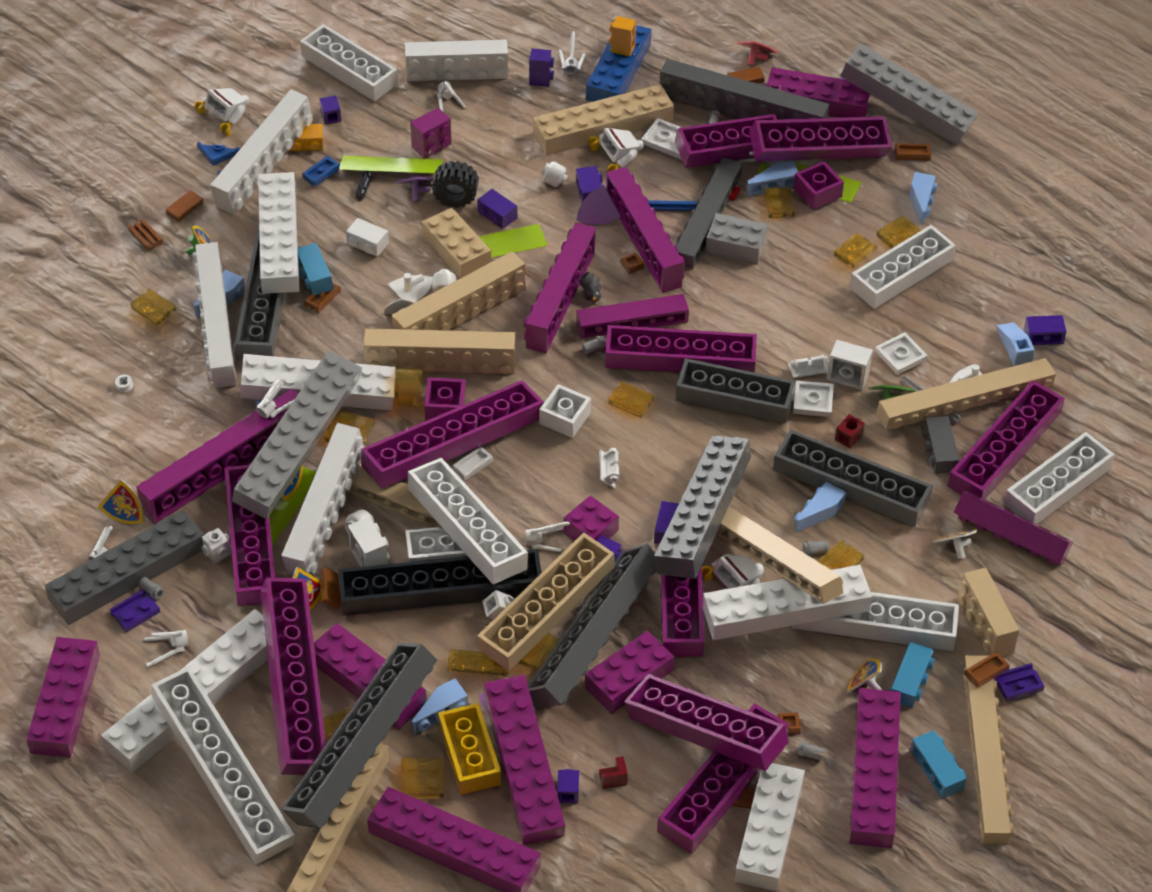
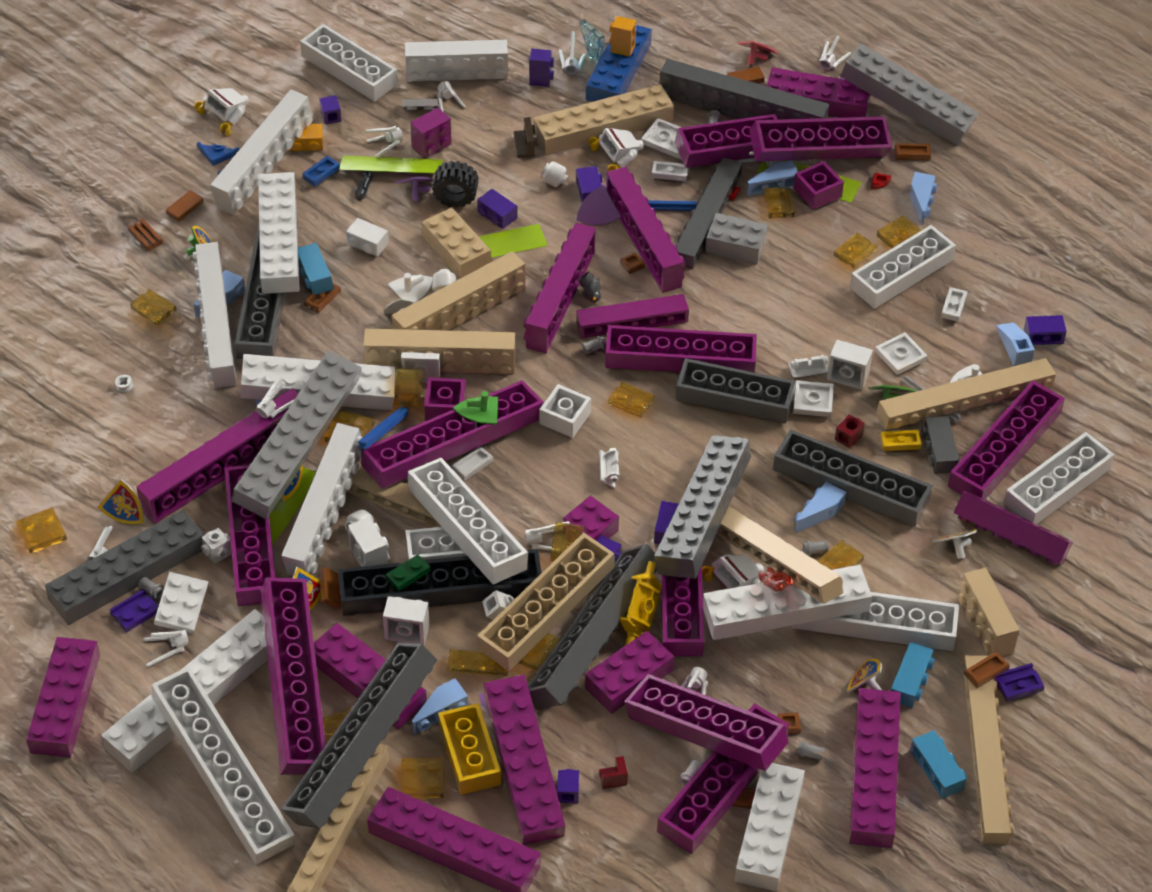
none -> clear yellow plate [15,507,67,553]
none -> white plate [154,572,209,634]
none -> blue axle [358,406,409,450]
none -> white plant [365,126,403,158]
none -> white brick [383,597,429,645]
none -> dark green plate [386,554,430,592]
none -> white plate [401,352,440,384]
none -> white plate [403,99,438,110]
none -> bright green shield [453,391,498,425]
none -> dark brown bracket [514,117,538,157]
none -> clear yellow plate [550,521,585,562]
none -> clear light blue wing [579,19,605,63]
none -> yellow plate [620,561,662,646]
none -> white plate [652,161,688,181]
none -> white pin [680,760,702,786]
none -> white plant [681,667,708,695]
none -> clear red plate [758,567,793,591]
none -> white plant [818,36,851,70]
none -> red tile [871,173,892,189]
none -> yellow plate [880,430,922,451]
none -> white plate [941,287,968,322]

